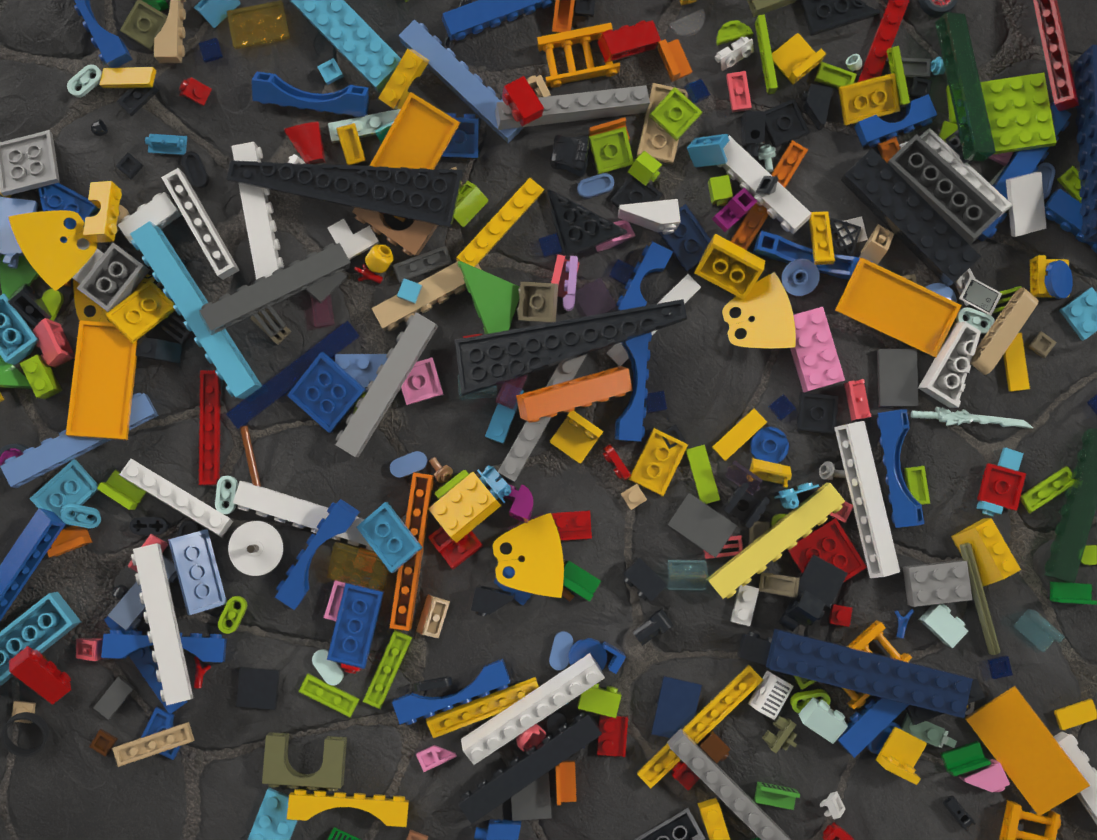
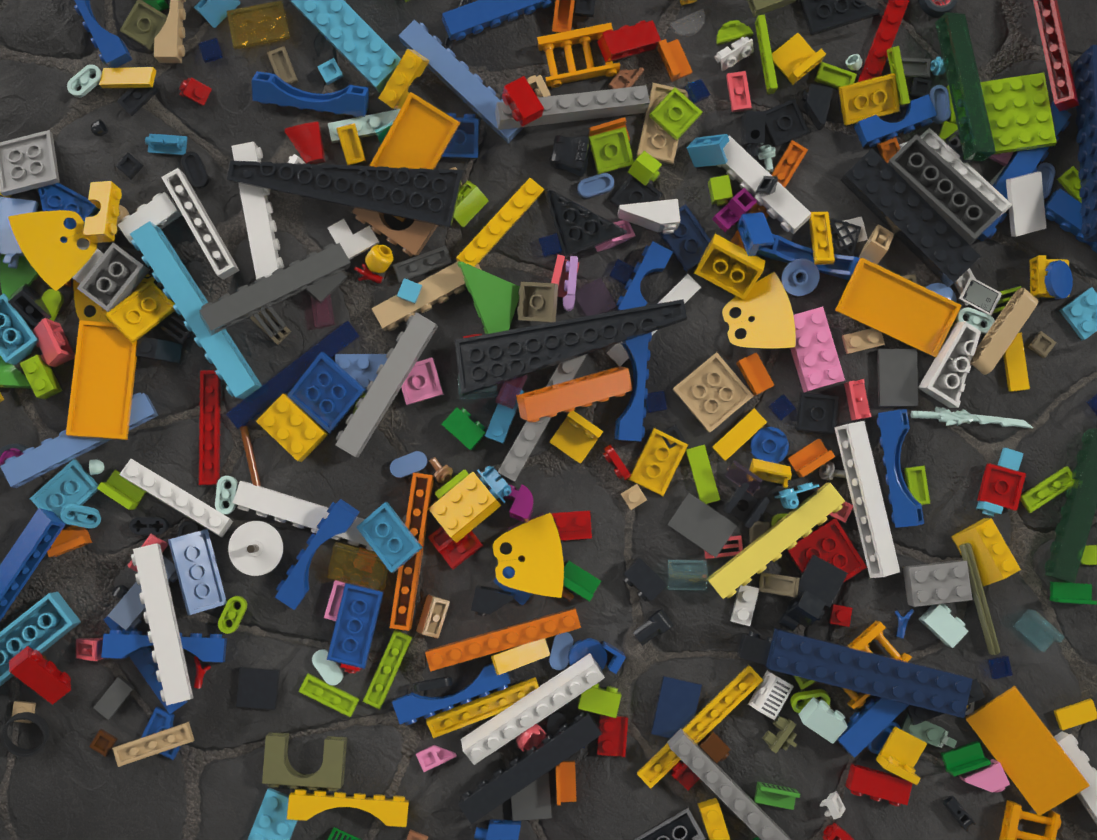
none -> light aqua hinge [89,459,104,475]
none -> yellow brick [256,393,328,462]
none -> dark tan tile [267,46,298,85]
none -> orange brick [425,607,581,672]
none -> green brick [441,407,486,451]
none -> yellow tile [491,638,550,675]
none -> nougat tile [608,68,644,89]
none -> tan plate [672,352,754,433]
none -> orange panel [736,353,774,396]
none -> blue panel [737,212,775,256]
none -> orange panel [788,439,835,478]
none -> tan plate [842,328,885,354]
none -> red brick [846,763,913,807]
none -> medium blue tile [930,85,951,124]

